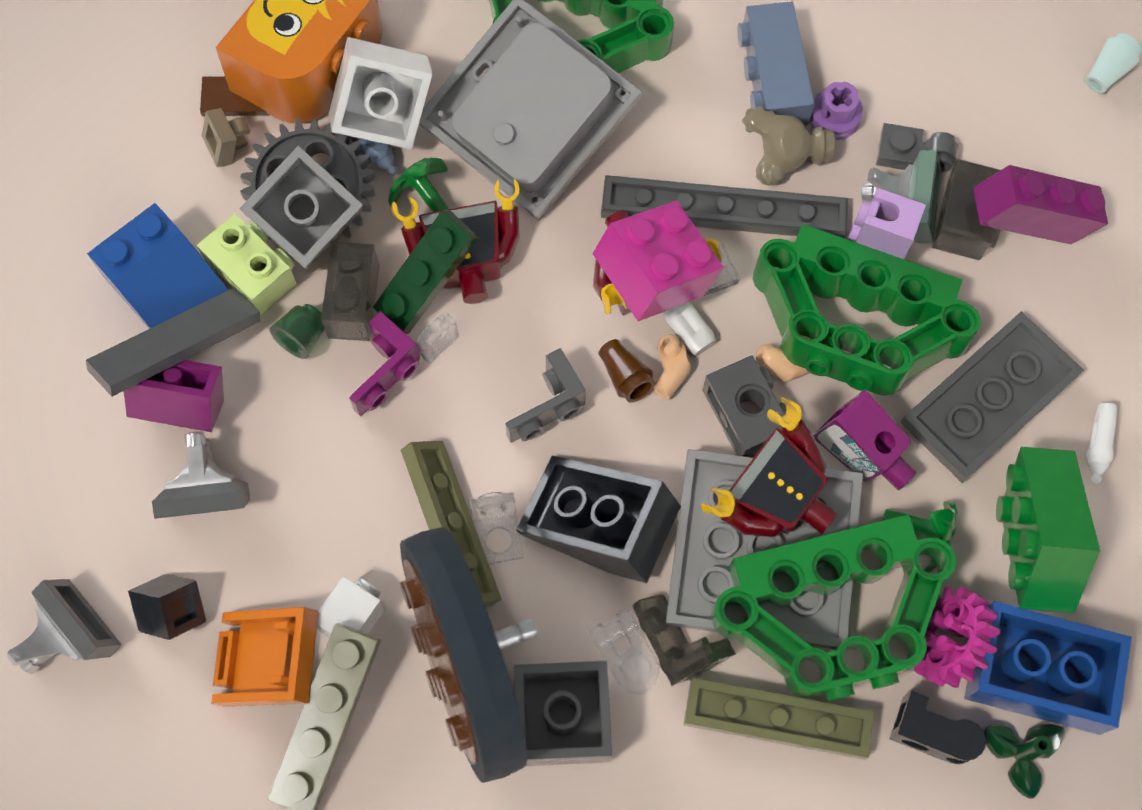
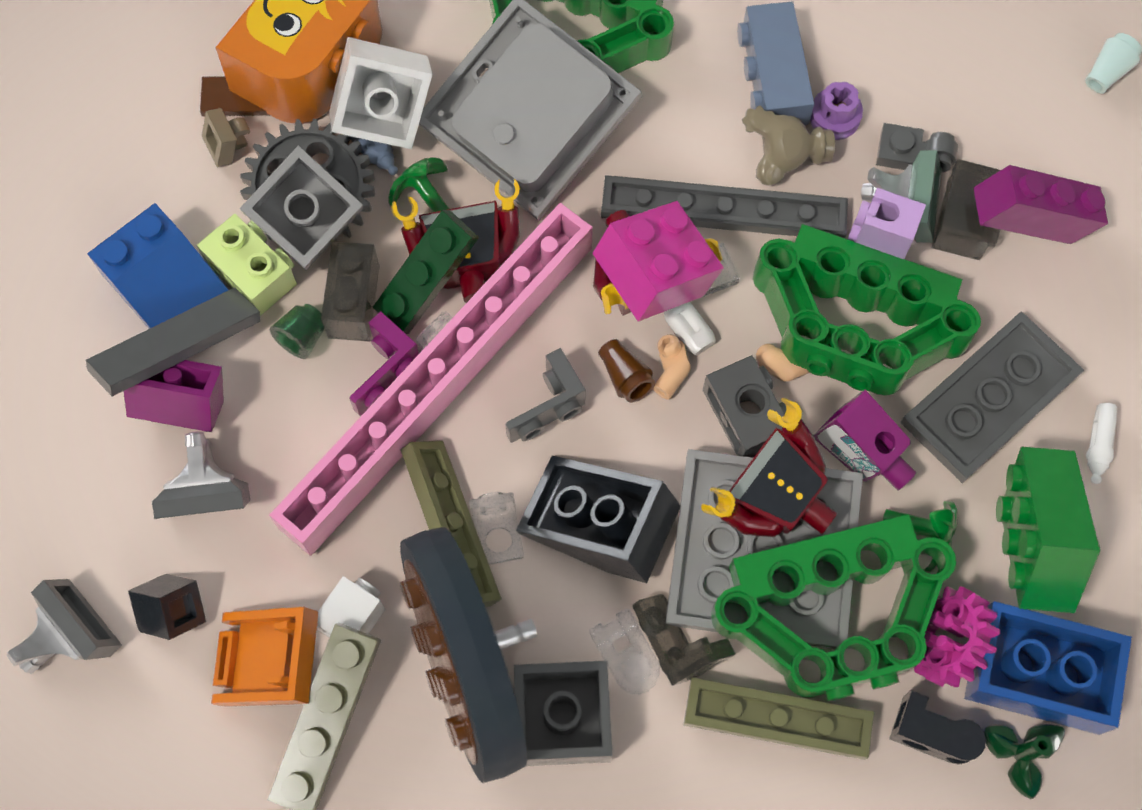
none -> bright pink brick [269,203,593,556]

